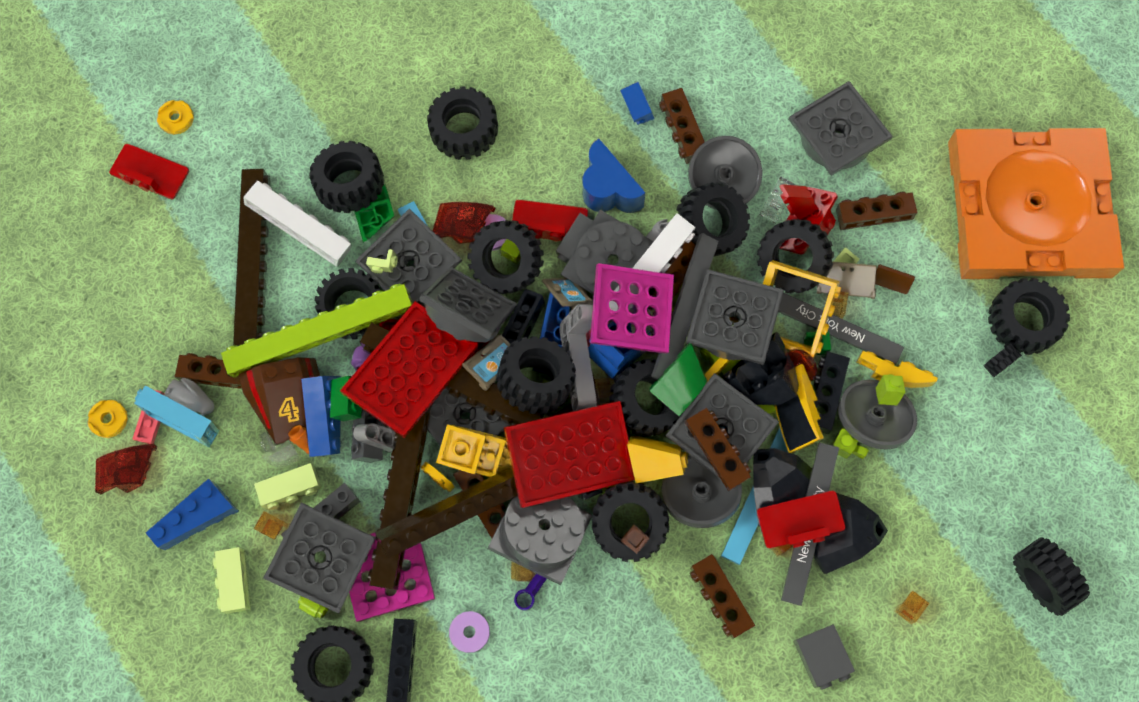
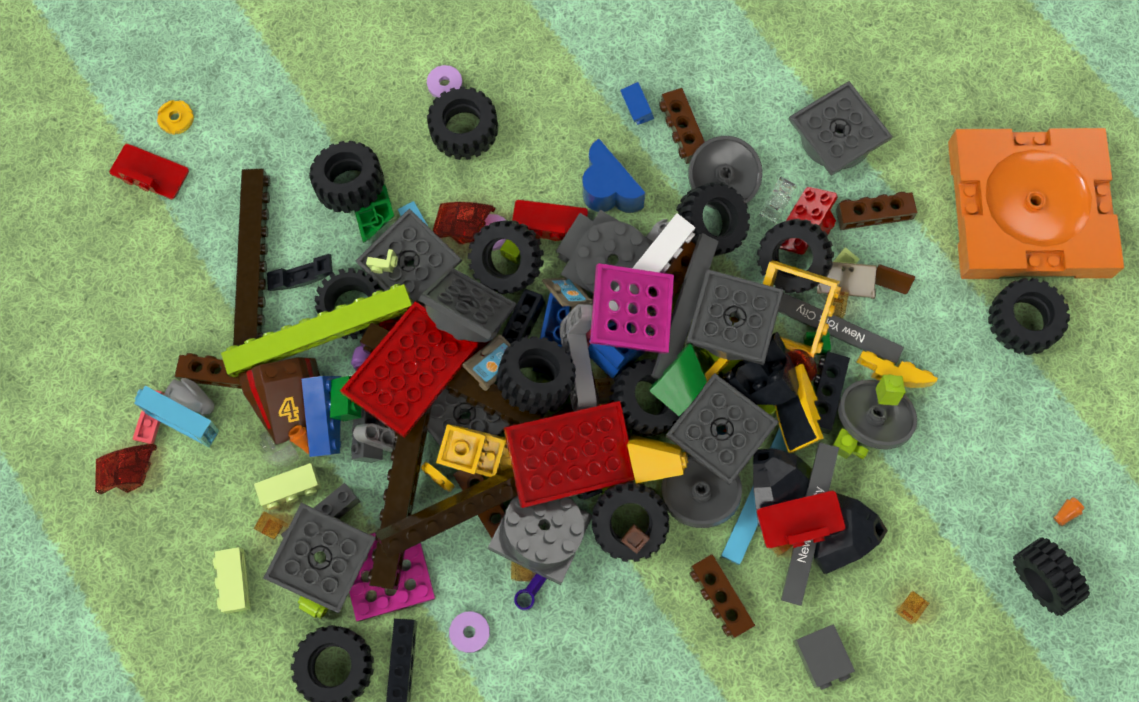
yellow tile [87,400,128,438] -> none
blue wedge [146,479,239,550] -> none
white brick [244,181,351,267] -> none
reddish brown brick [685,407,751,492] -> none
red slope [780,184,818,220] -> none
black tyre [983,343,1022,378] -> none
none -> black slope [267,254,333,291]
none -> lavender tile [427,65,463,98]
none -> orange cone [1053,497,1085,526]

